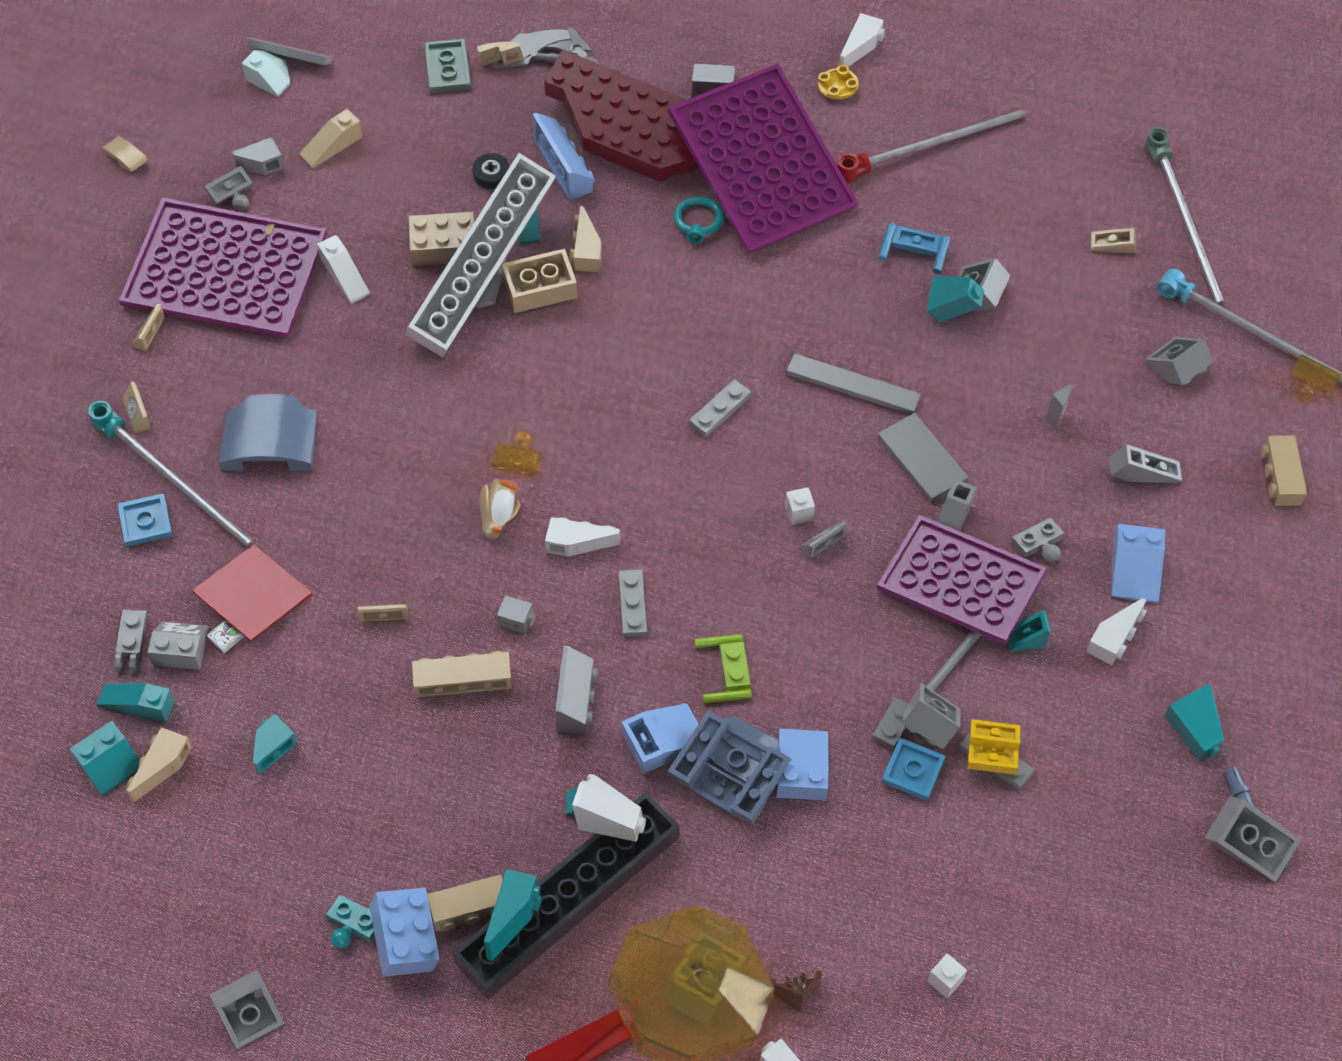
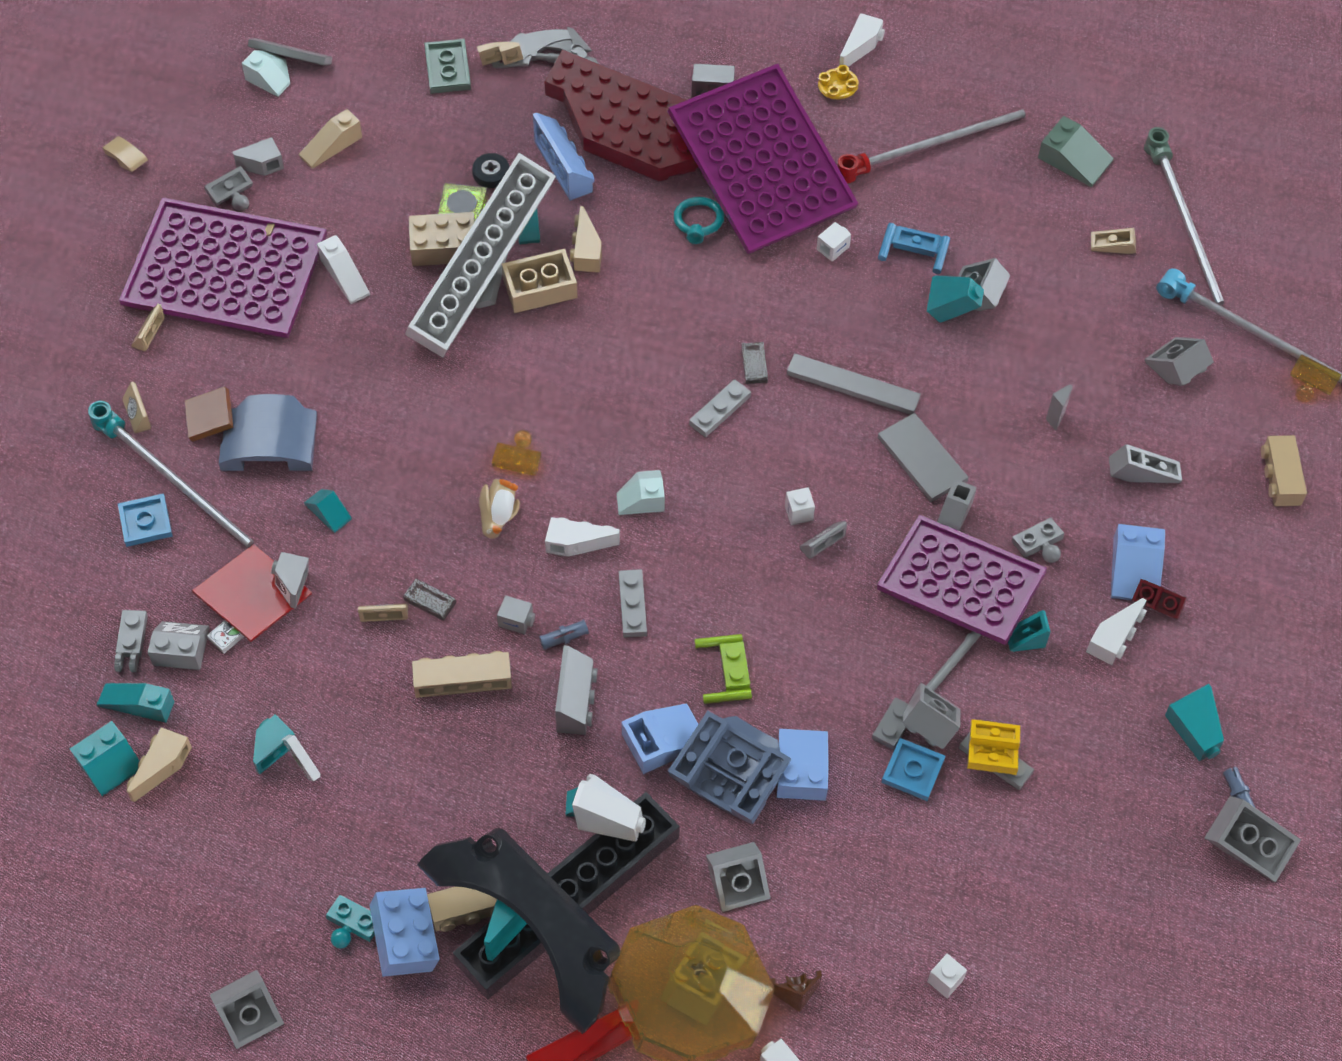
none -> tile [184,386,234,442]
none -> light grey slope [271,552,309,609]
none -> white tile [282,735,321,781]
none -> teal slope [304,489,352,533]
none -> clear smoke tile [403,579,456,621]
none -> black panel [417,828,620,1034]
none -> tile [438,183,487,221]
none -> sand blue pin [539,619,589,650]
none -> light aqua slope [617,470,665,515]
none -> light grey slope [706,842,771,912]
none -> clear smoke tile [741,342,768,384]
none -> white brick [817,222,851,261]
none -> sand green slope [1038,116,1114,187]
none -> dark red slope [1132,579,1188,620]

